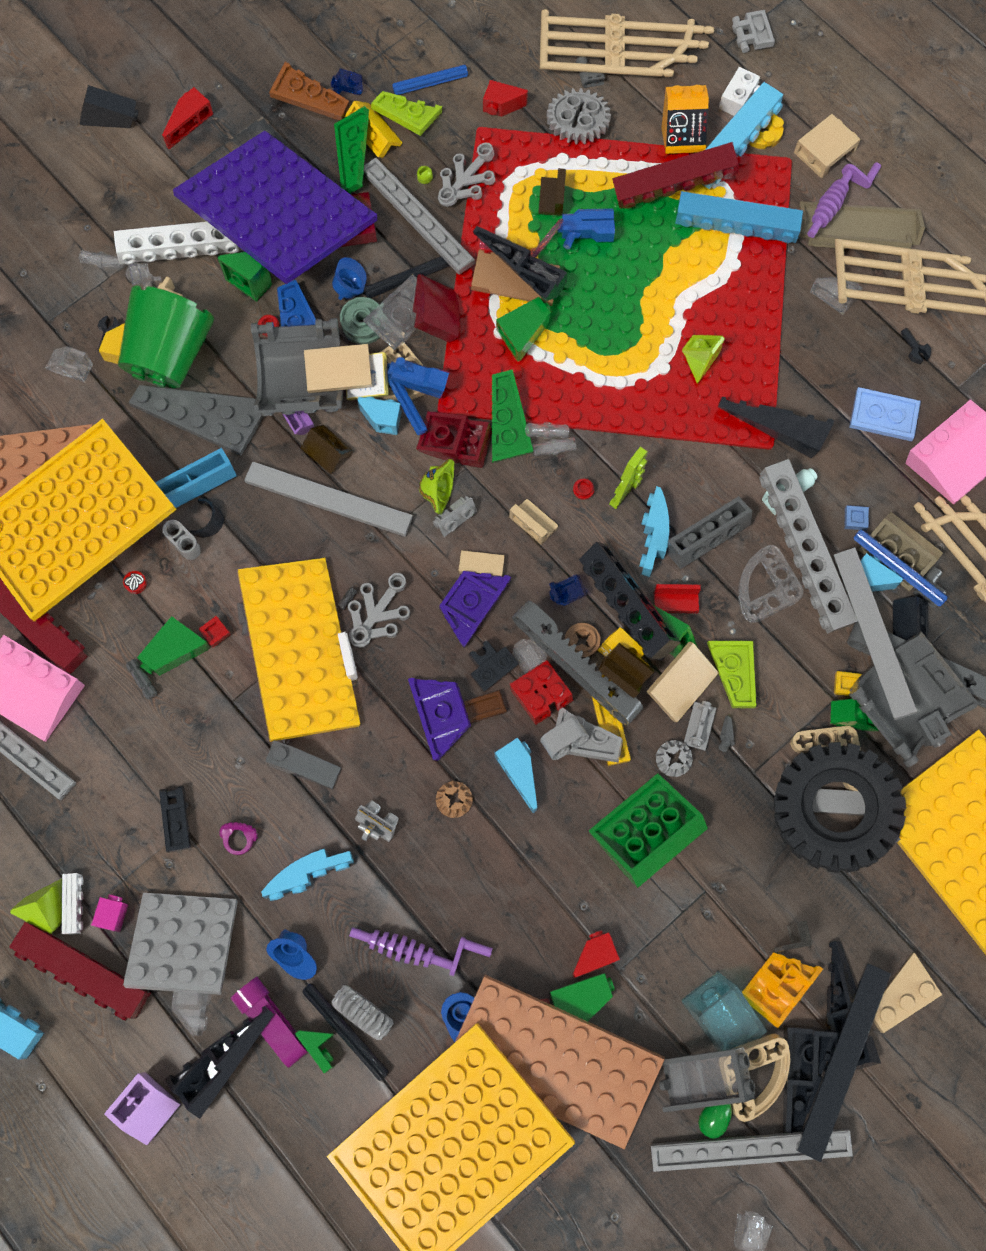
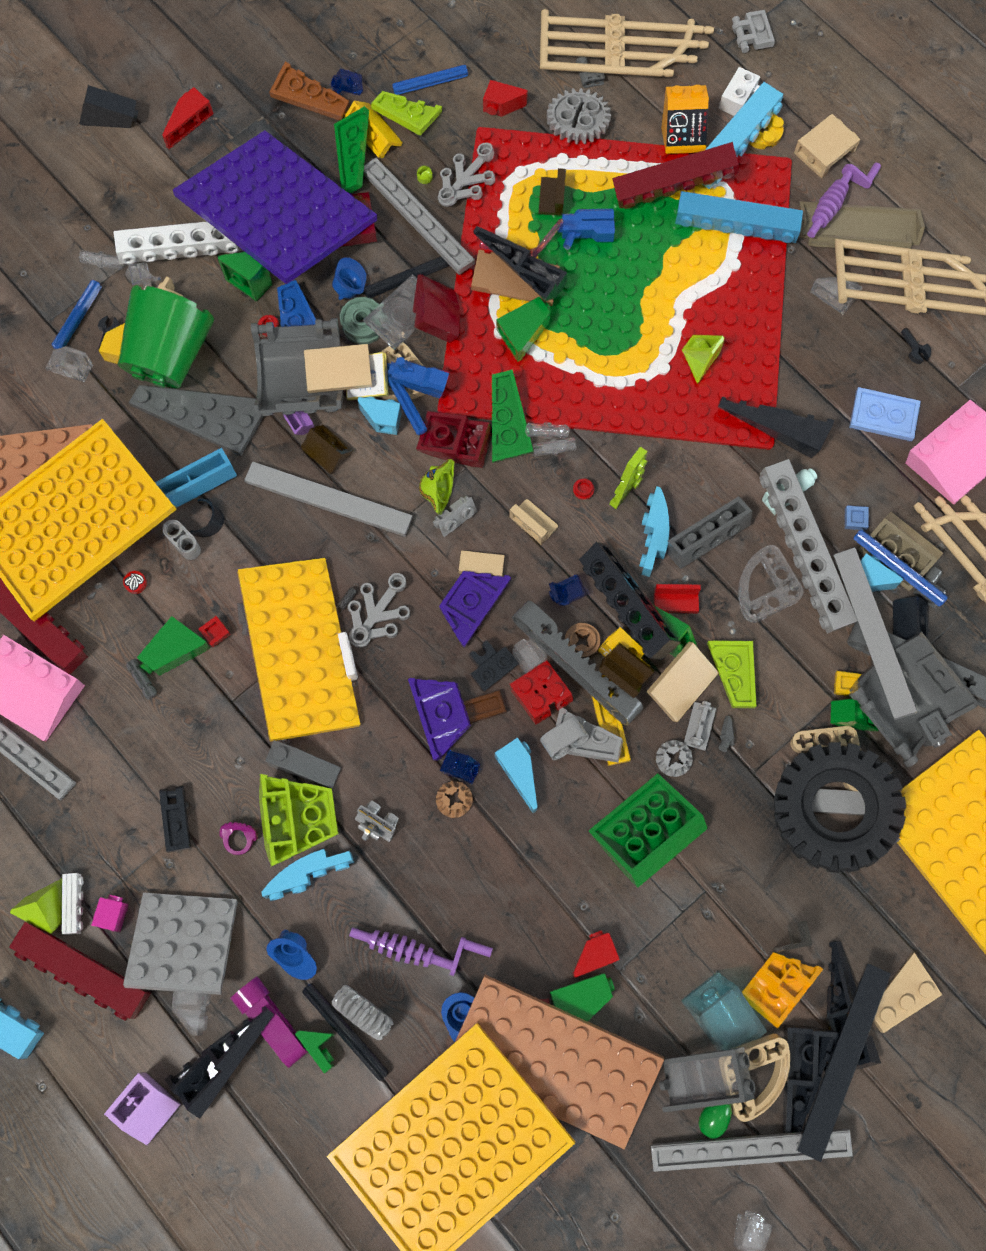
none -> blue axle [52,280,102,352]
none -> lime wedge [259,774,338,867]
none -> clear blue bracket [440,750,480,784]

